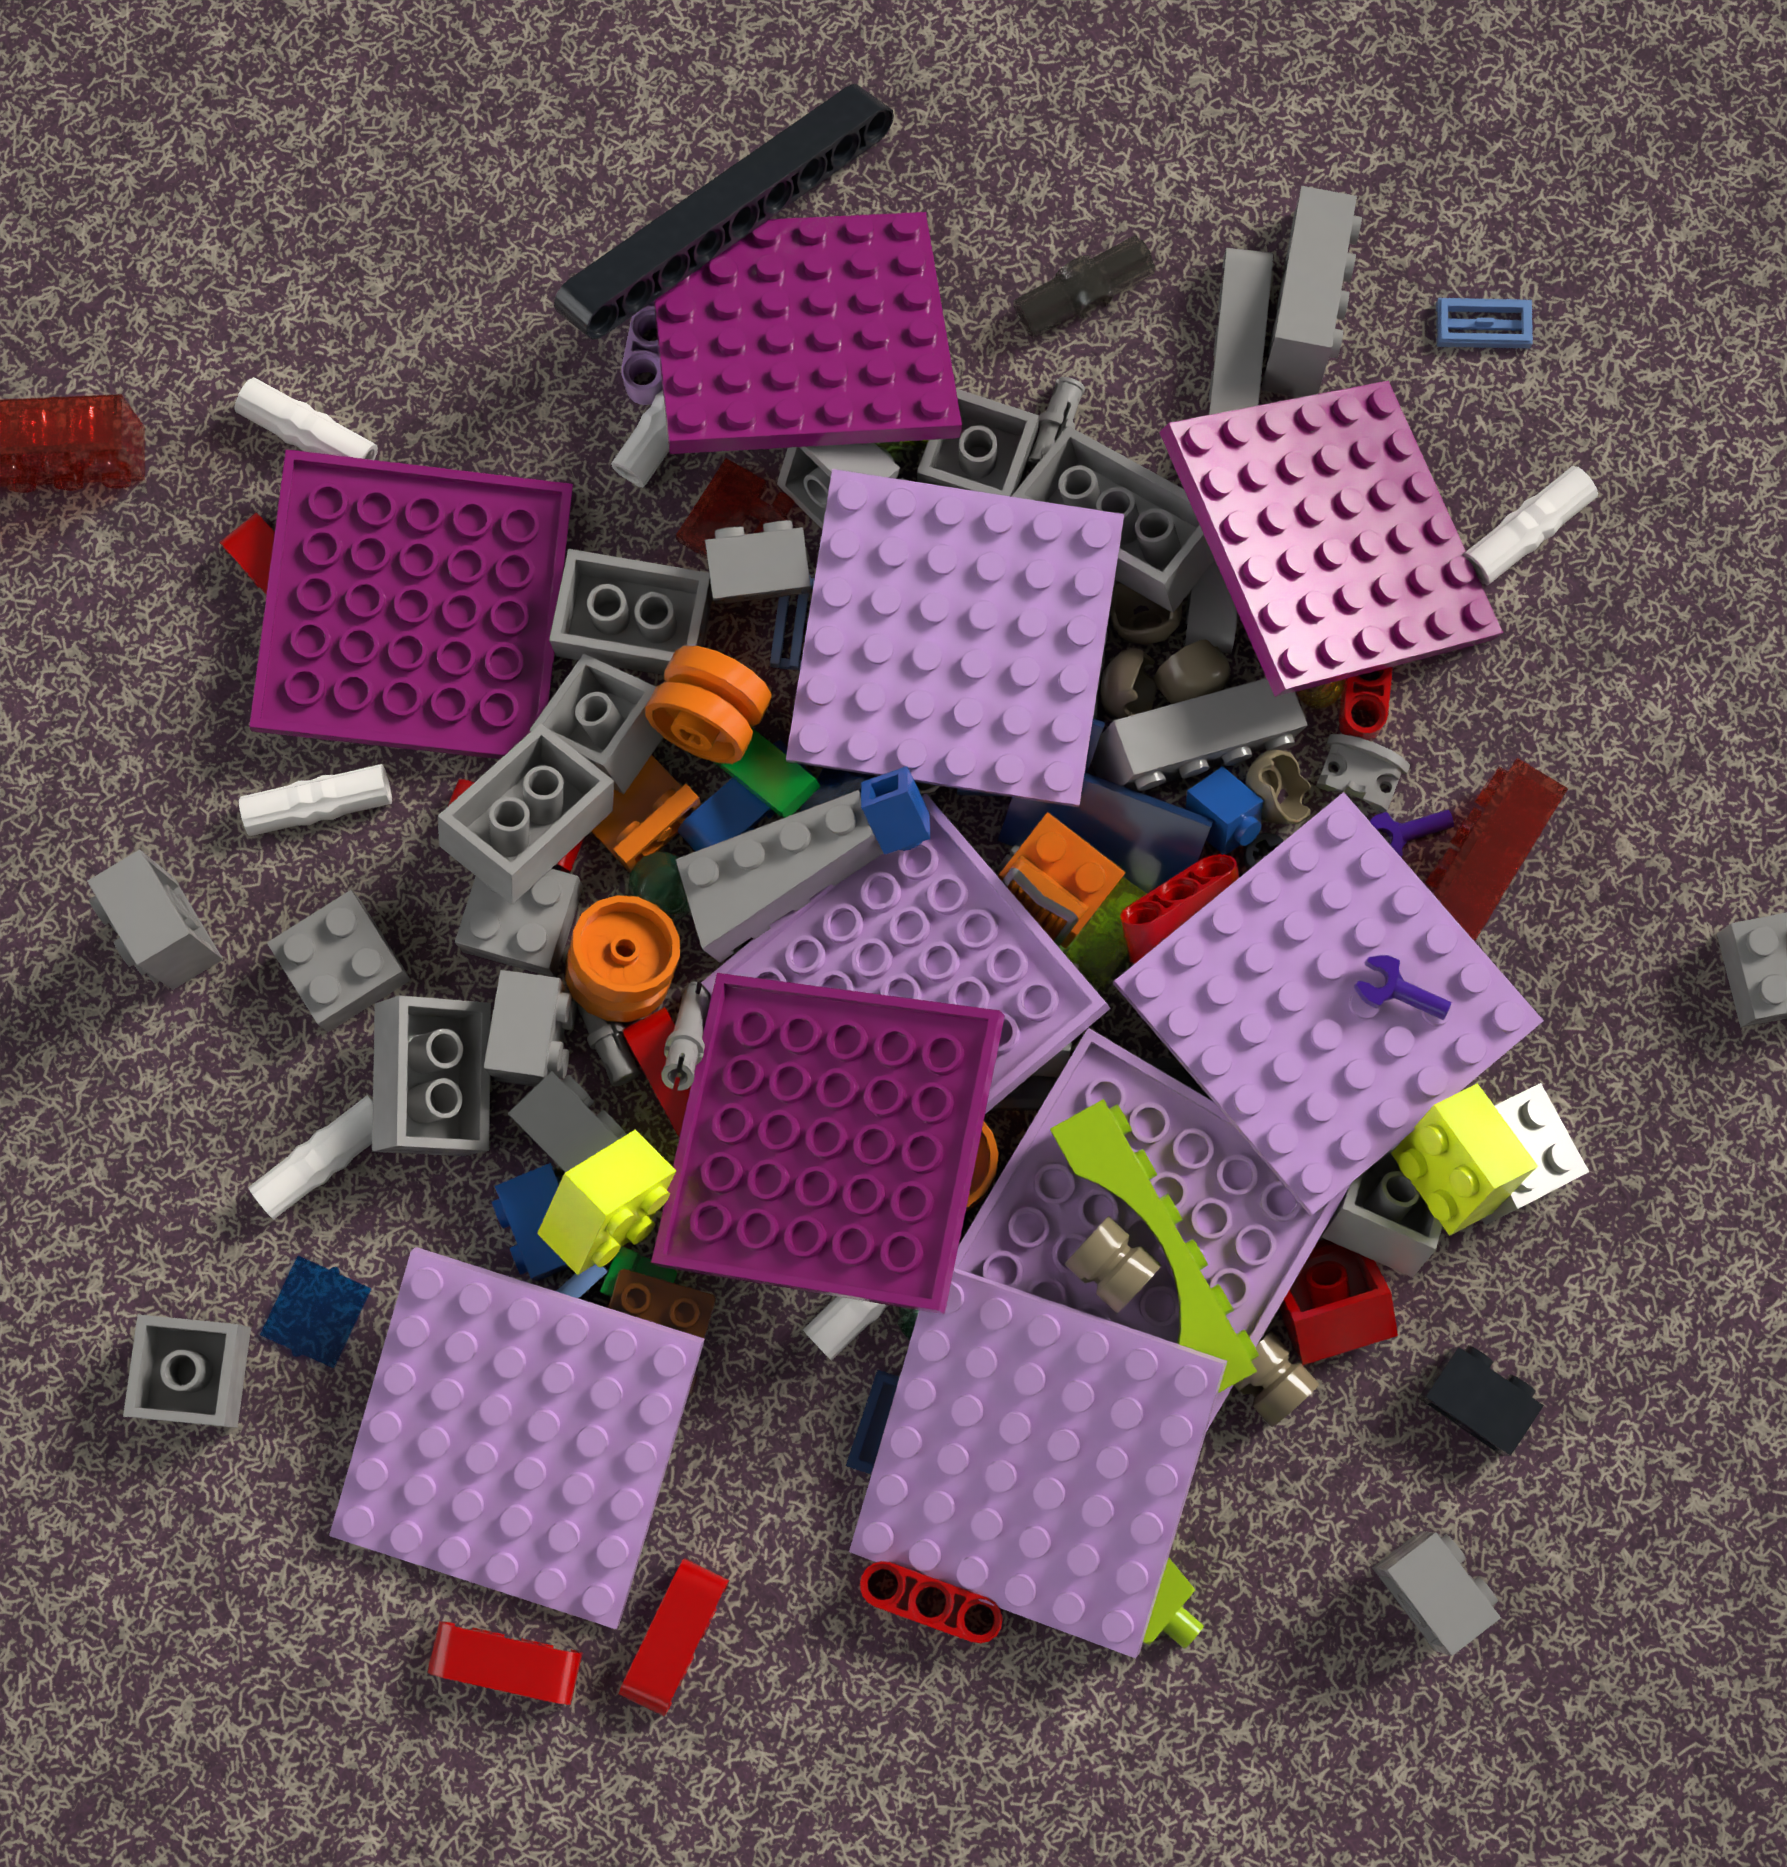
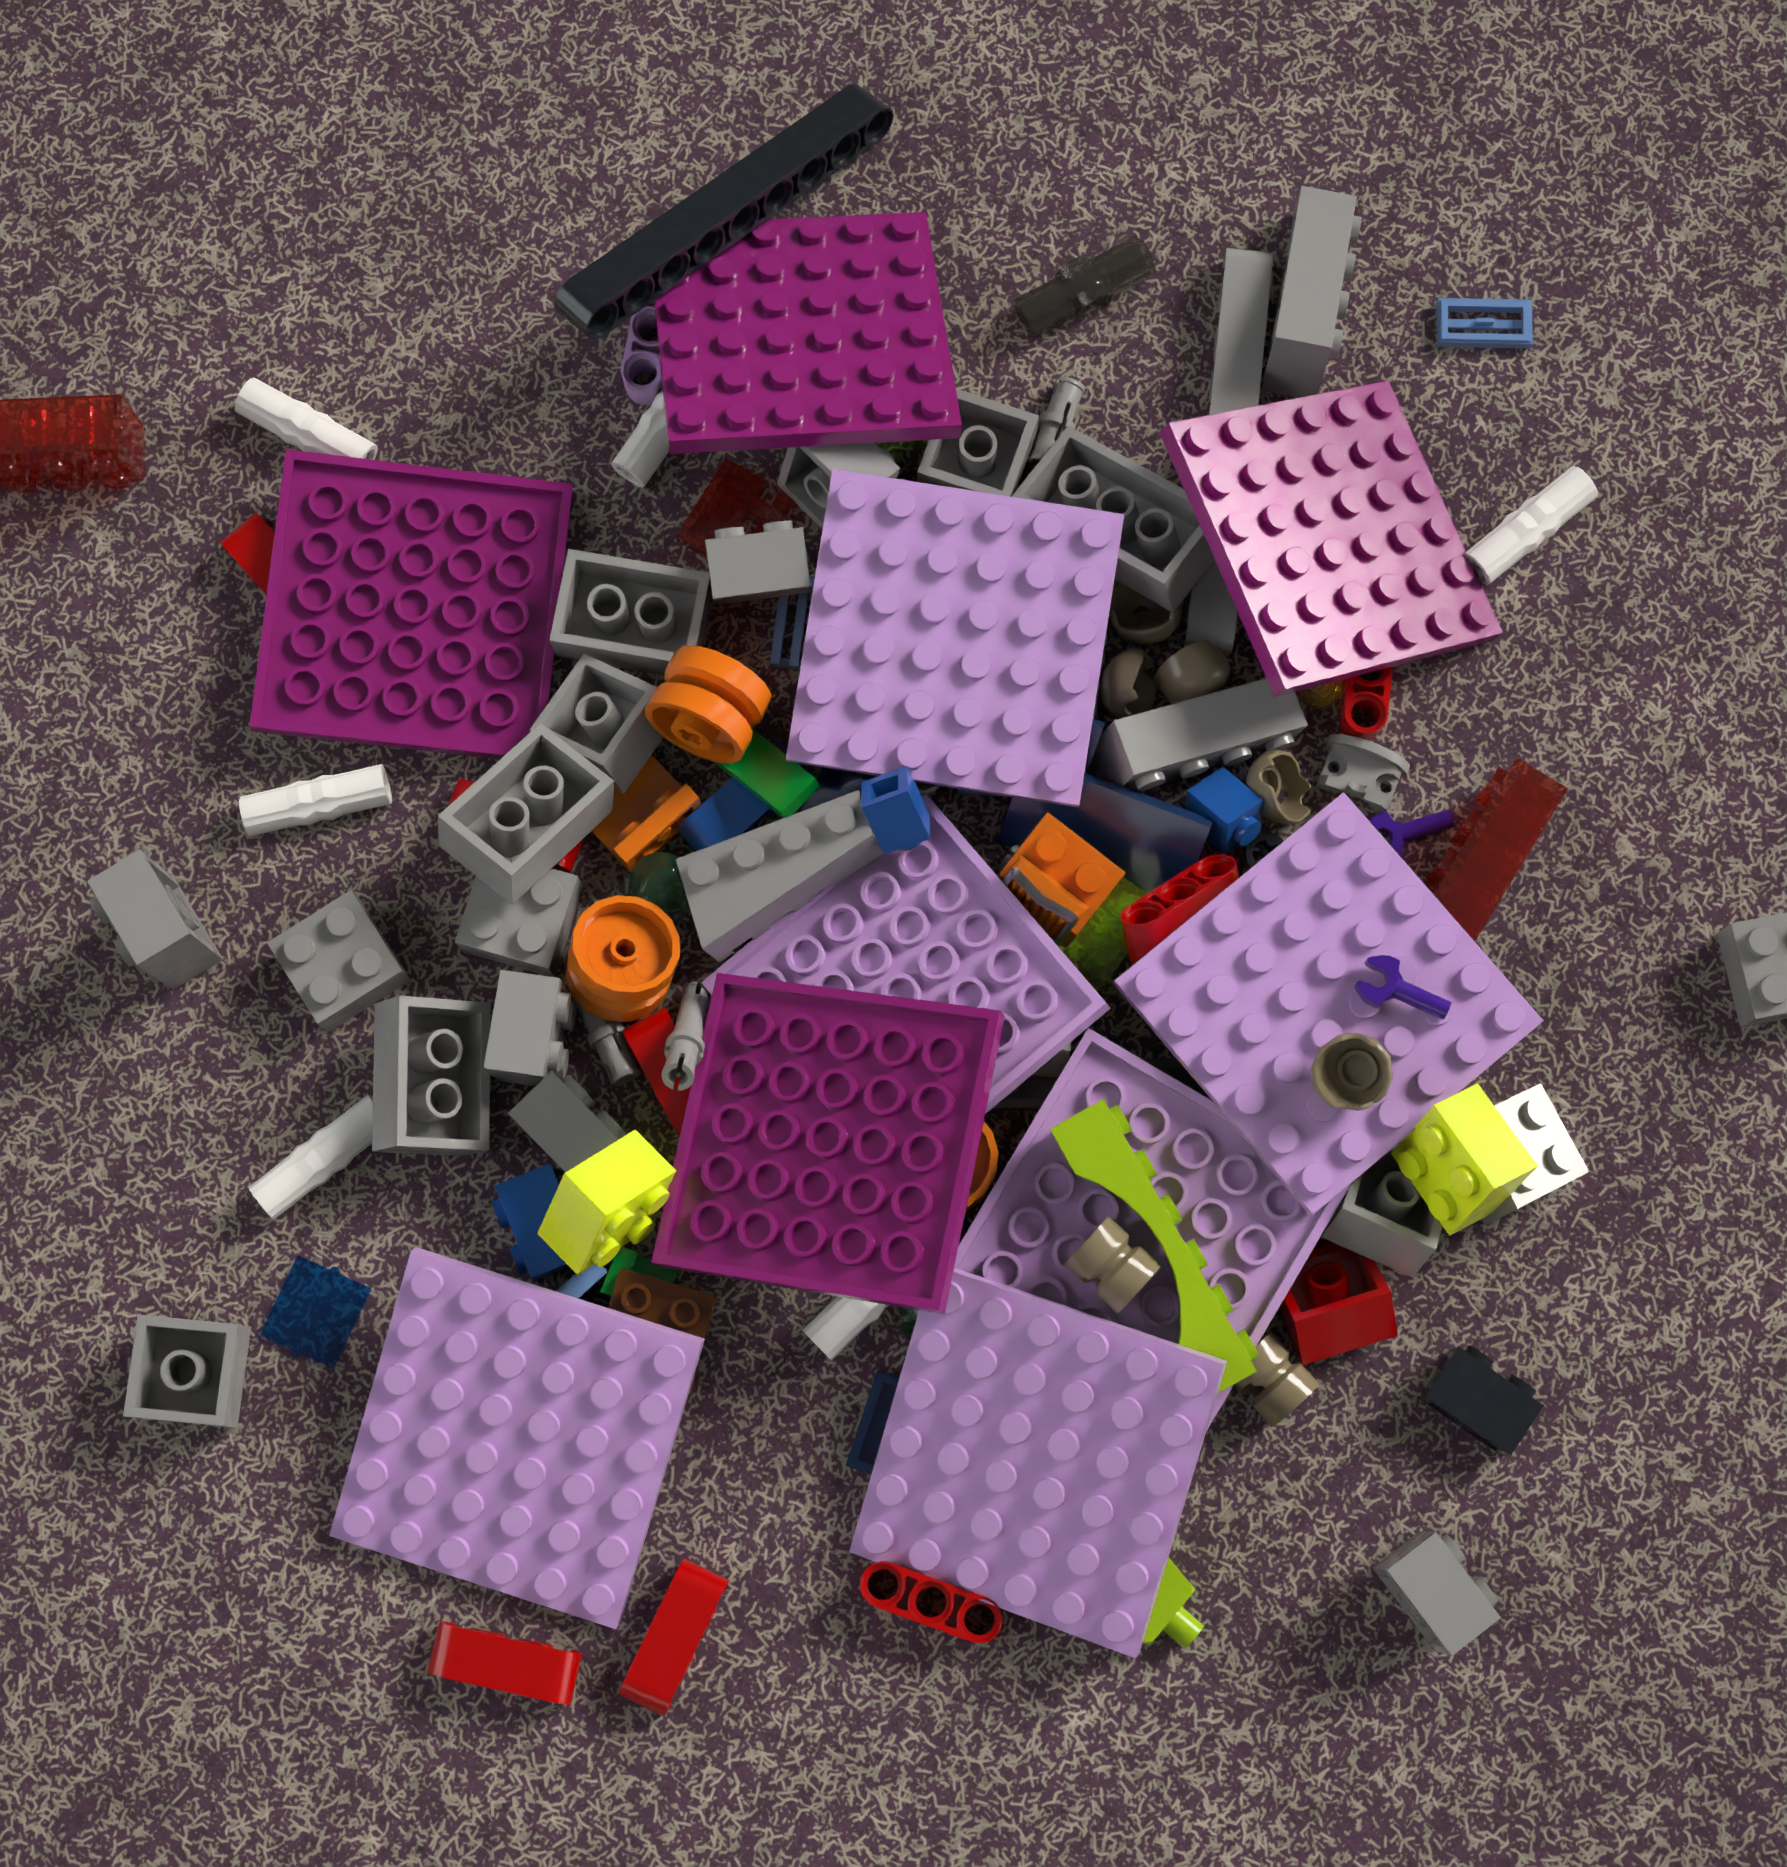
none -> dark tan hair [1311,1033,1393,1111]

